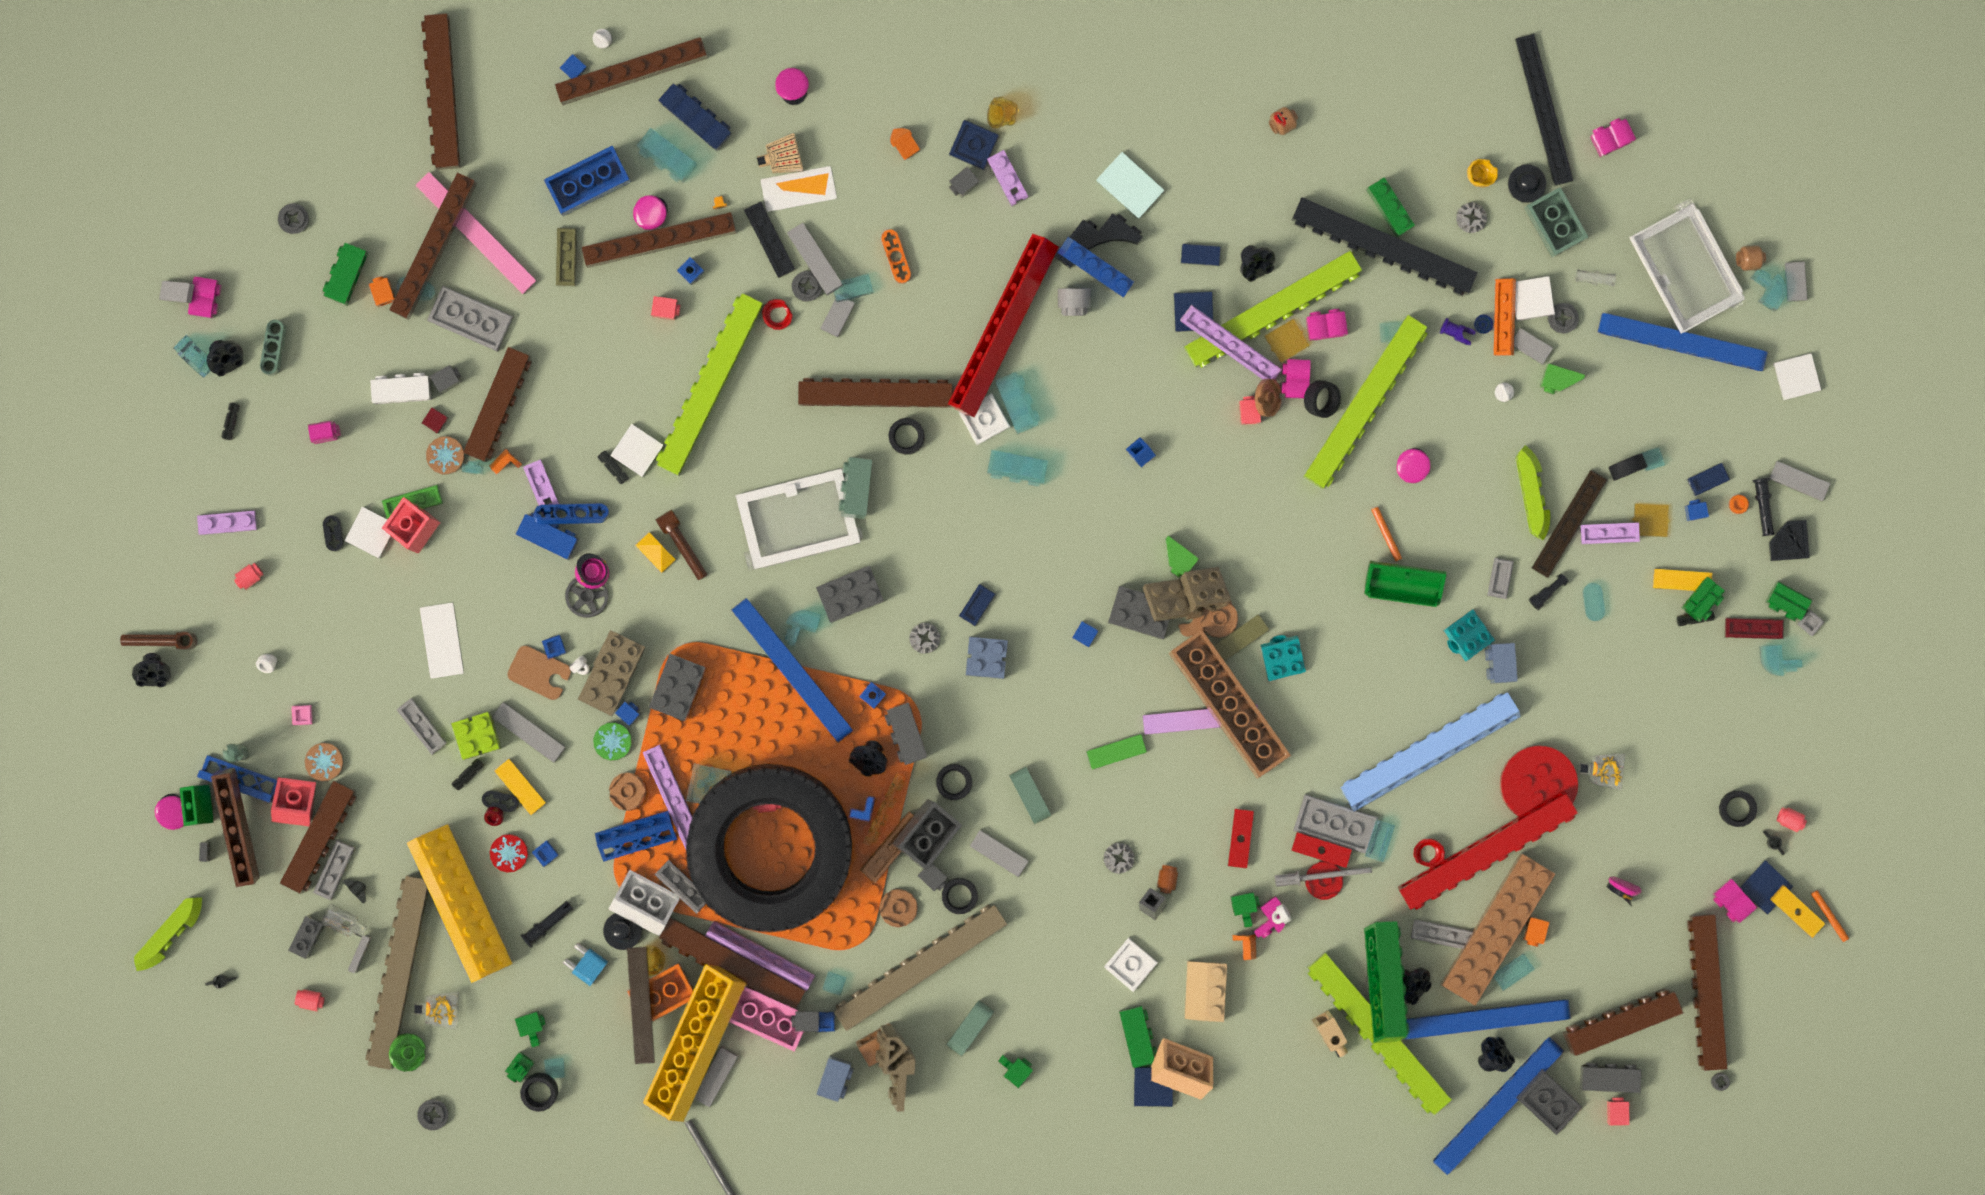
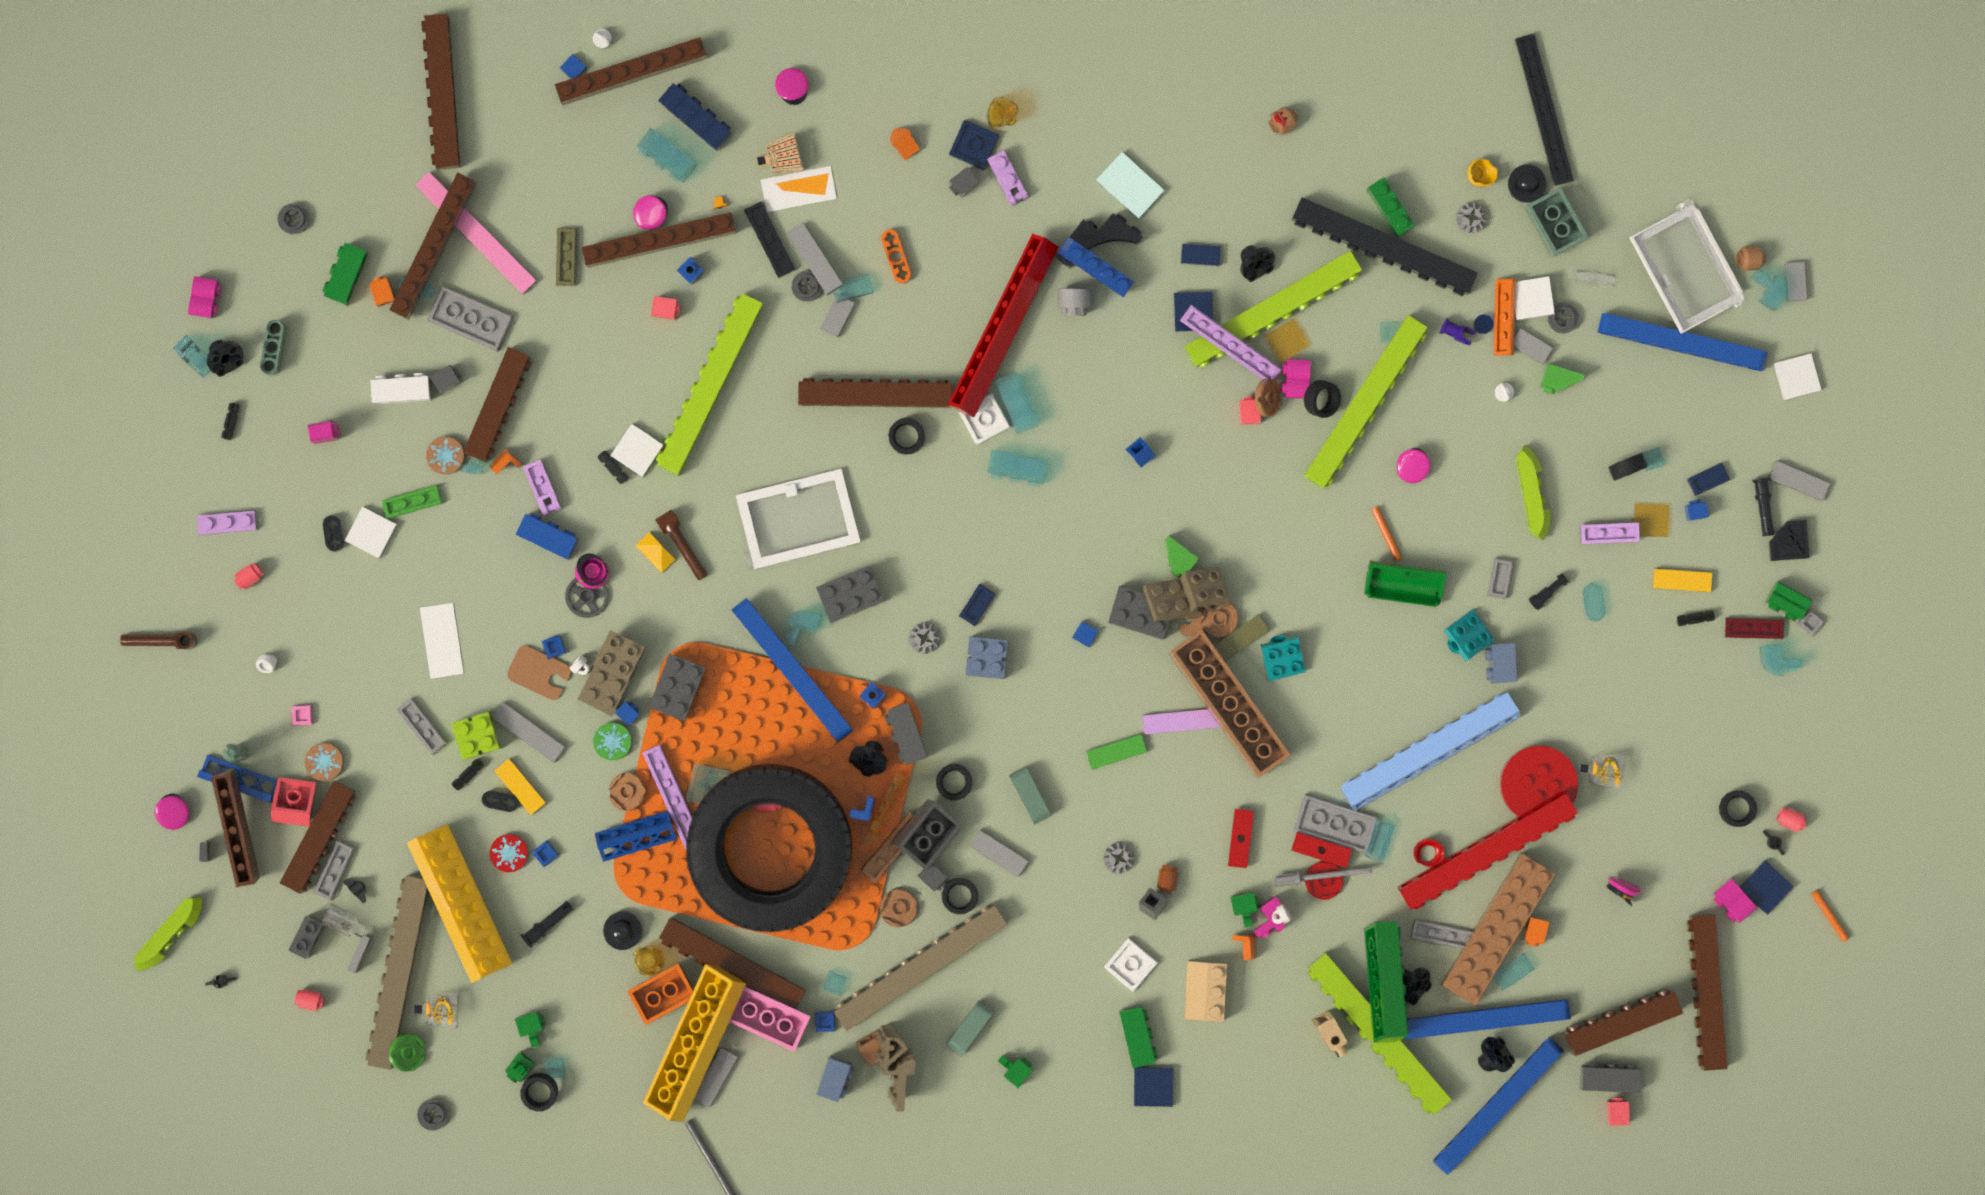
black plate [132,653,171,687] -> none
light grey tile [159,281,194,303] -> none
green brick [180,785,214,826] -> none
coral slope [382,497,441,554] -> none
dark red tile [422,407,448,434] -> none
dark red tile [484,807,504,826] -> none
blue beam [533,503,609,524] -> none
blue brick [544,146,631,216] -> none
dark azure piece [563,943,608,986] -> none
white slope [609,870,680,936] -> none
dark brown tile [627,947,655,1064] -> none
light grey tile [655,860,706,914] -> none
lavender tile [705,921,815,991] -> none
red piece [762,299,793,330] -> none
dark grey brick [791,1011,819,1032] -> none
sand green brick [838,457,872,519] -> none
light nougat slope [1152,1038,1213,1099] -> none
dark pink brick [1306,309,1348,341] -> none
dark grey tile [1516,1070,1582,1135] -> none
dark brown tile [1531,470,1607,578] -> none
dark pink brick [1590,118,1636,157] -> none
green brick [1681,577,1725,622] -> none
dark grey bush [1711,1073,1730,1091] -> none
orange tile [1729,495,1749,514] -> none
yellow tile [1770,885,1825,938] -> none

